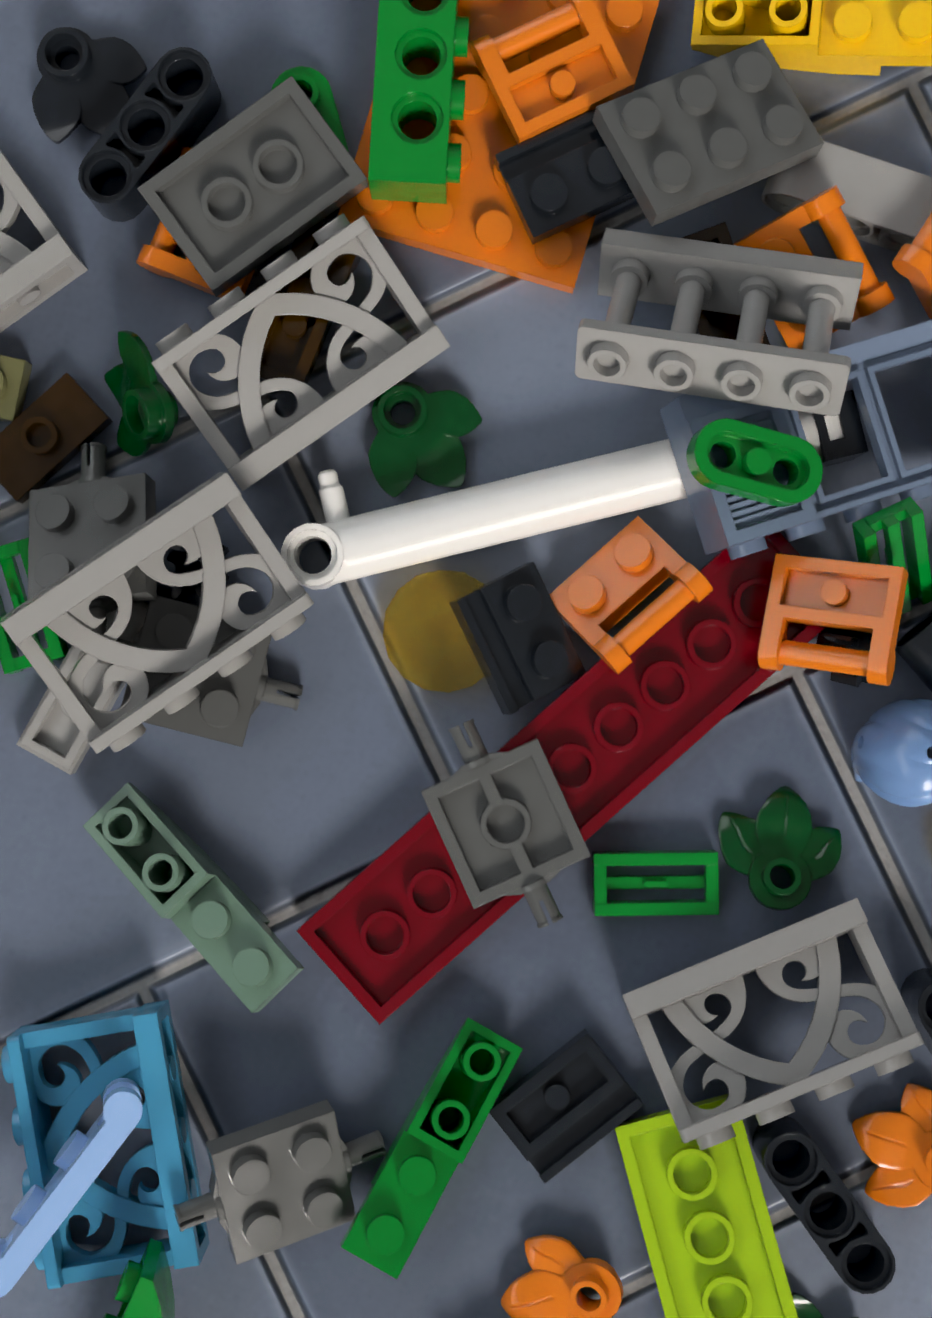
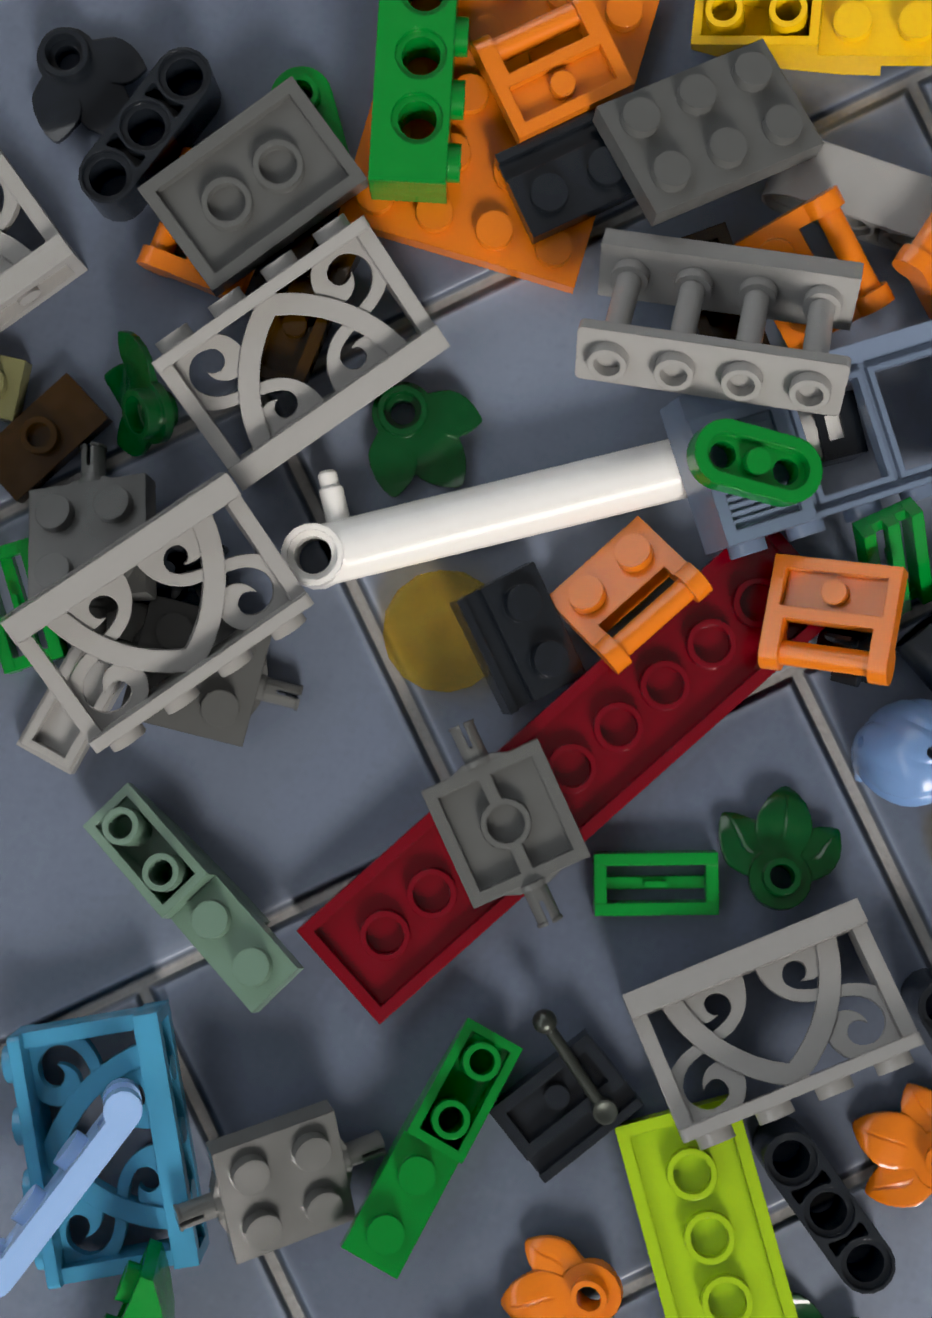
none -> pearl dark grey hinge [532,1009,618,1125]

